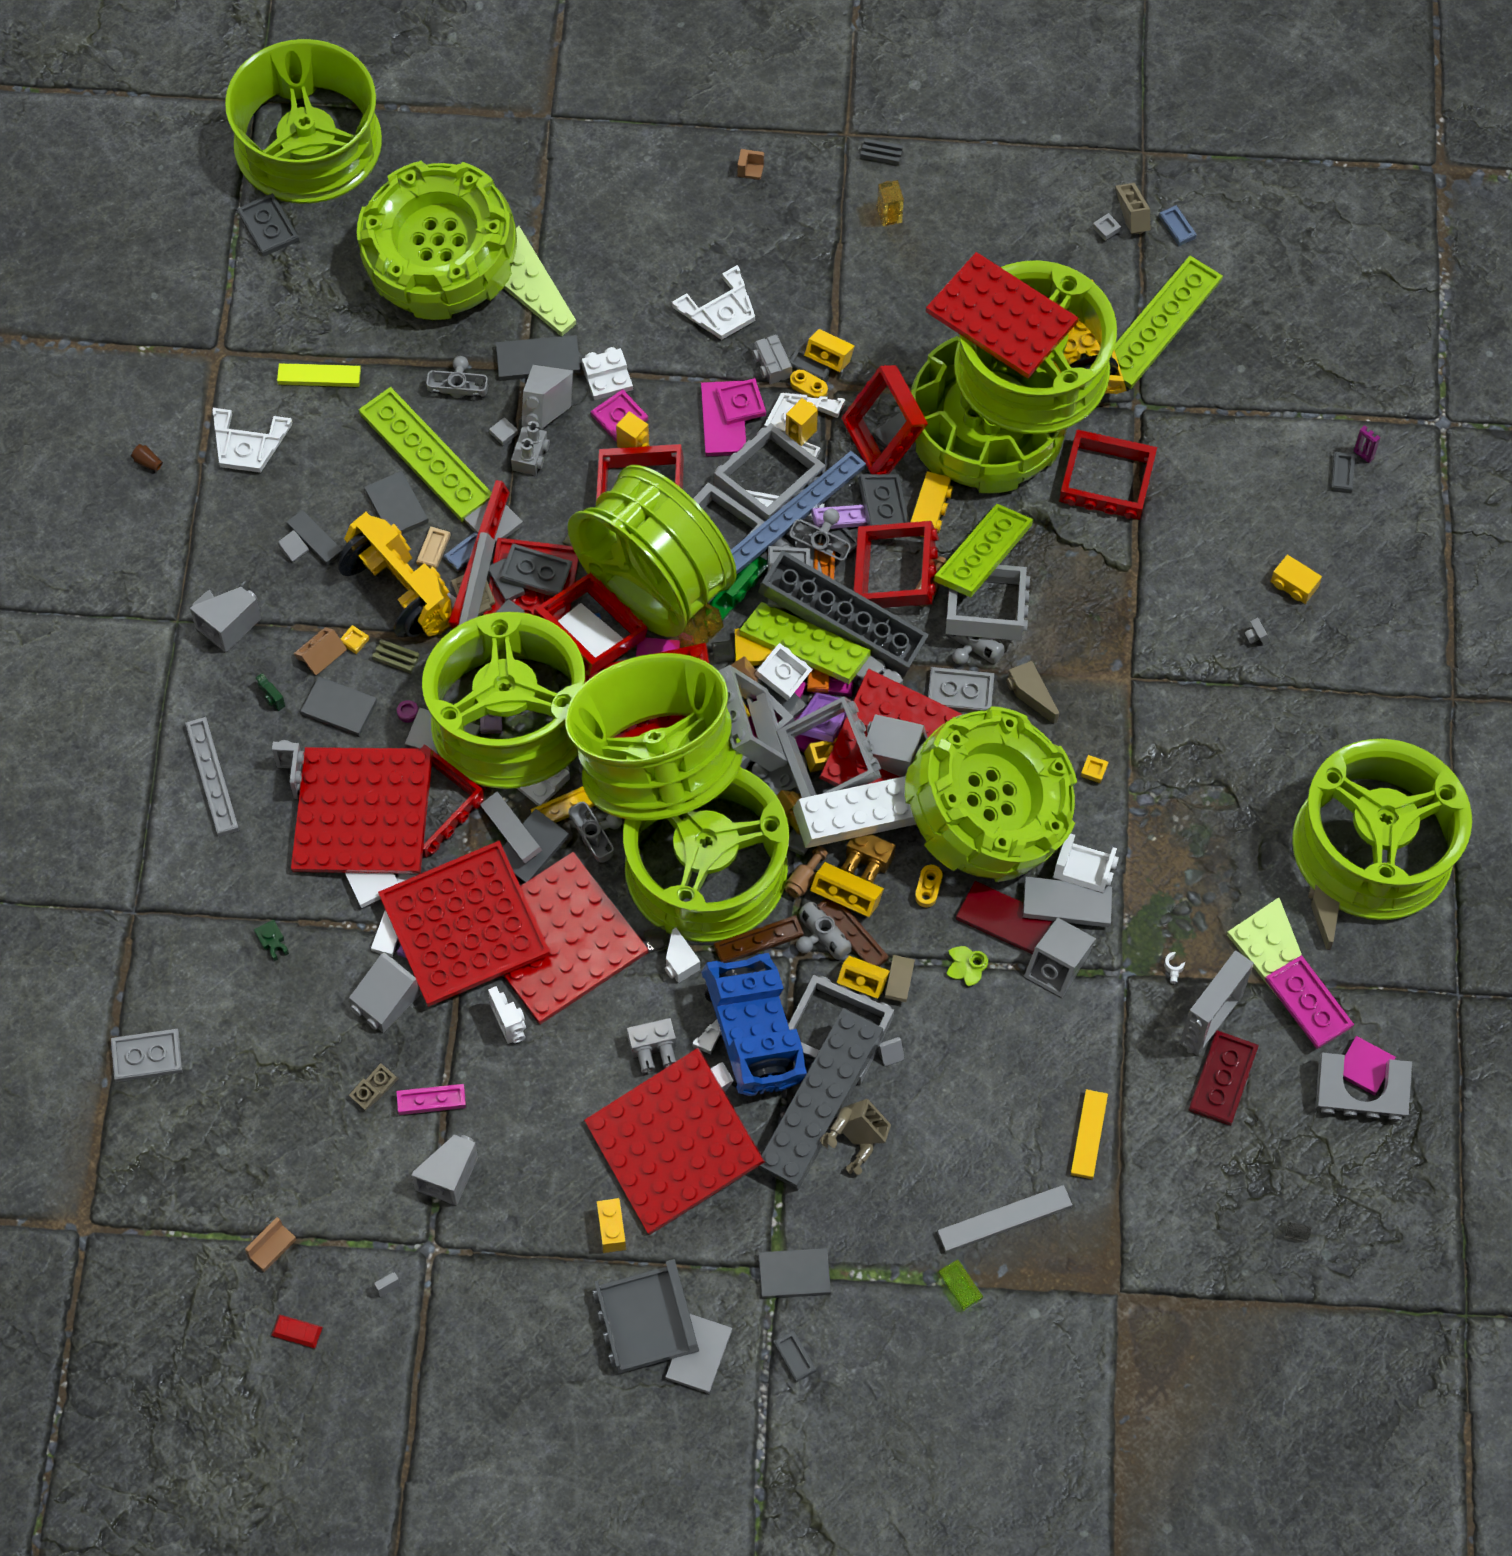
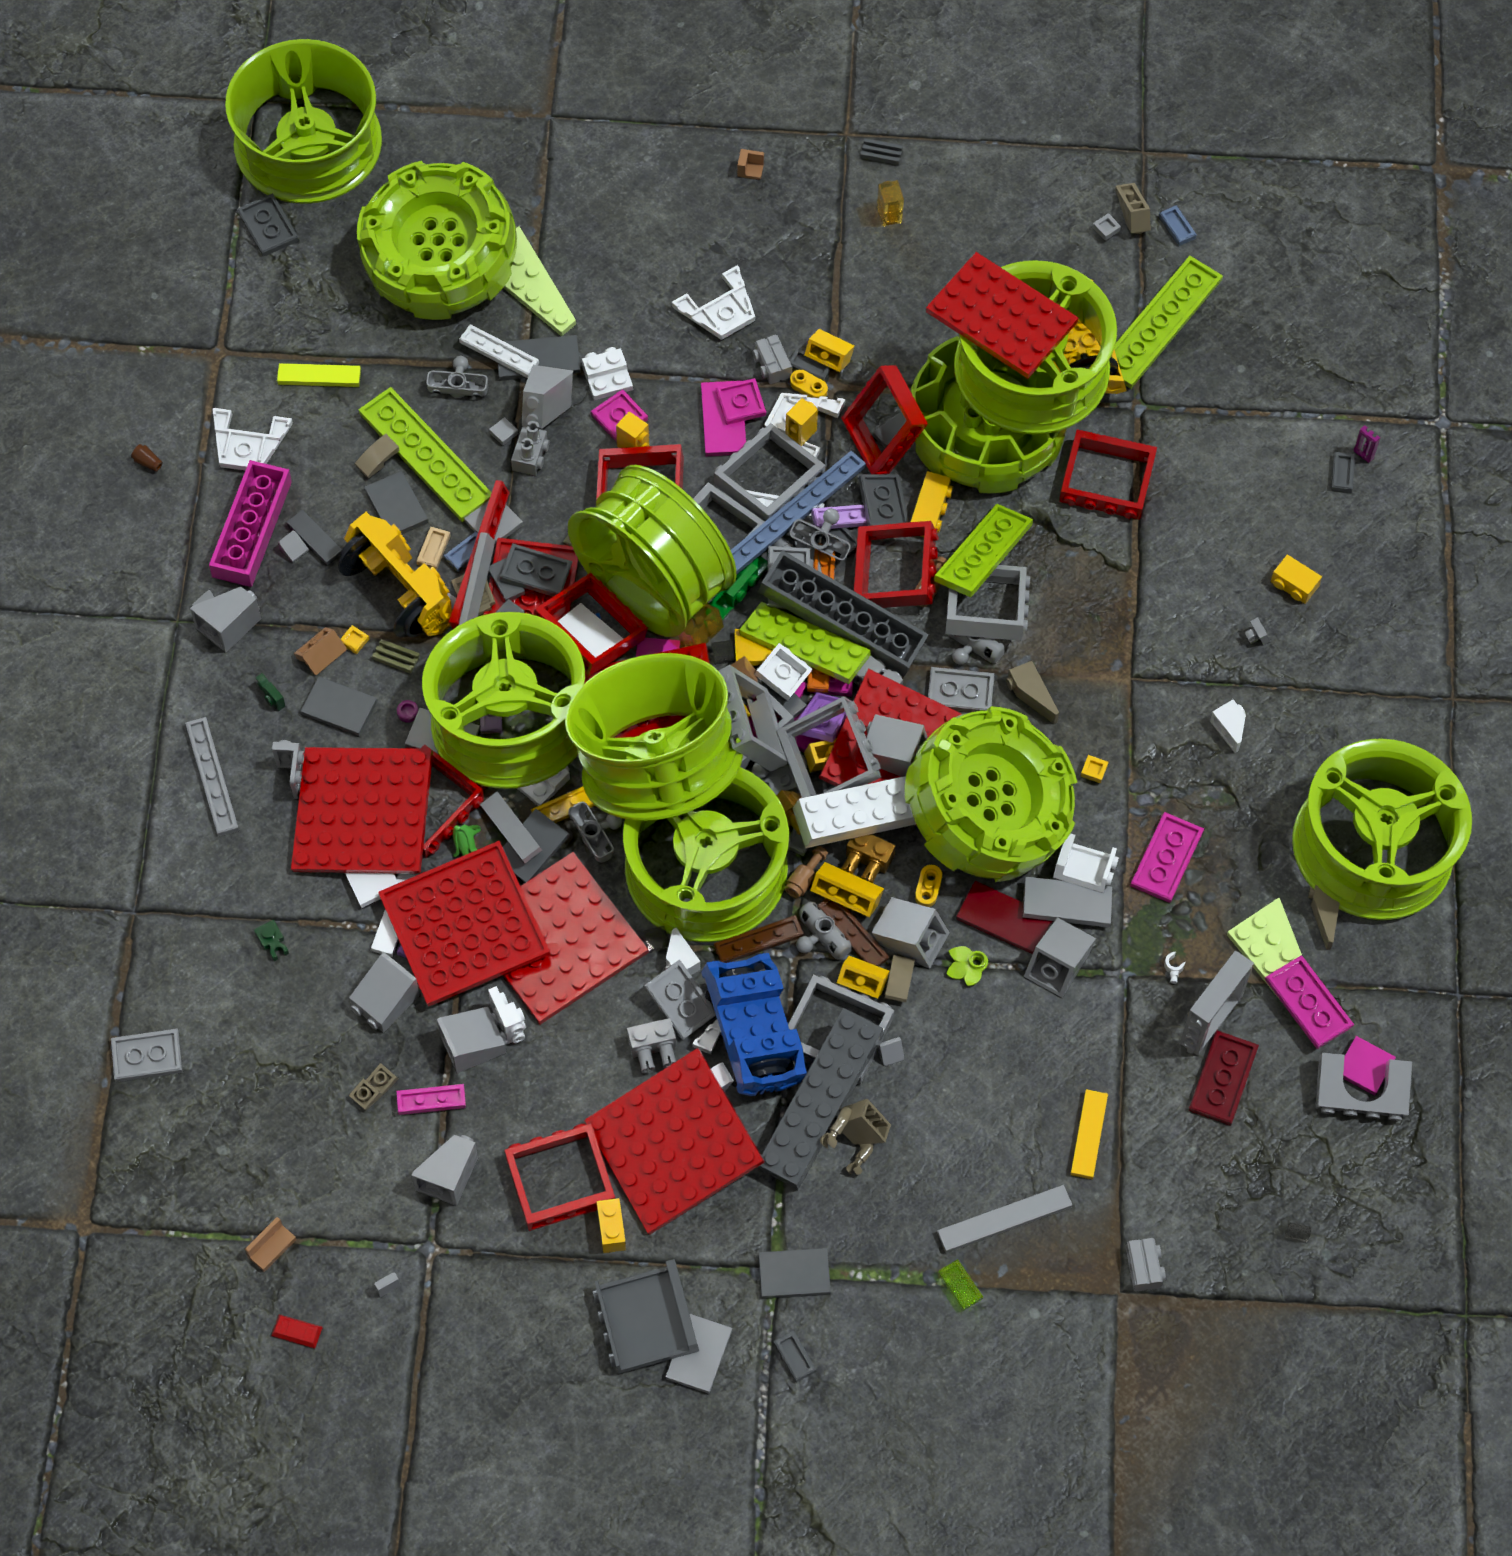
none -> dark pink brick [209,460,292,587]
none -> dark tan slope [355,434,400,479]
none -> light grey slope [437,1007,508,1073]
none -> bright green piece [453,824,481,857]
none -> white tile [459,324,539,378]
none -> window [504,1124,615,1231]
none -> light grey tile [643,960,716,1040]
none -> light grey slope [872,897,949,968]
none -> light grey brick [1125,1238,1166,1292]
none -> dark pink tile [1130,812,1204,903]
none -> white slope [1210,700,1246,753]

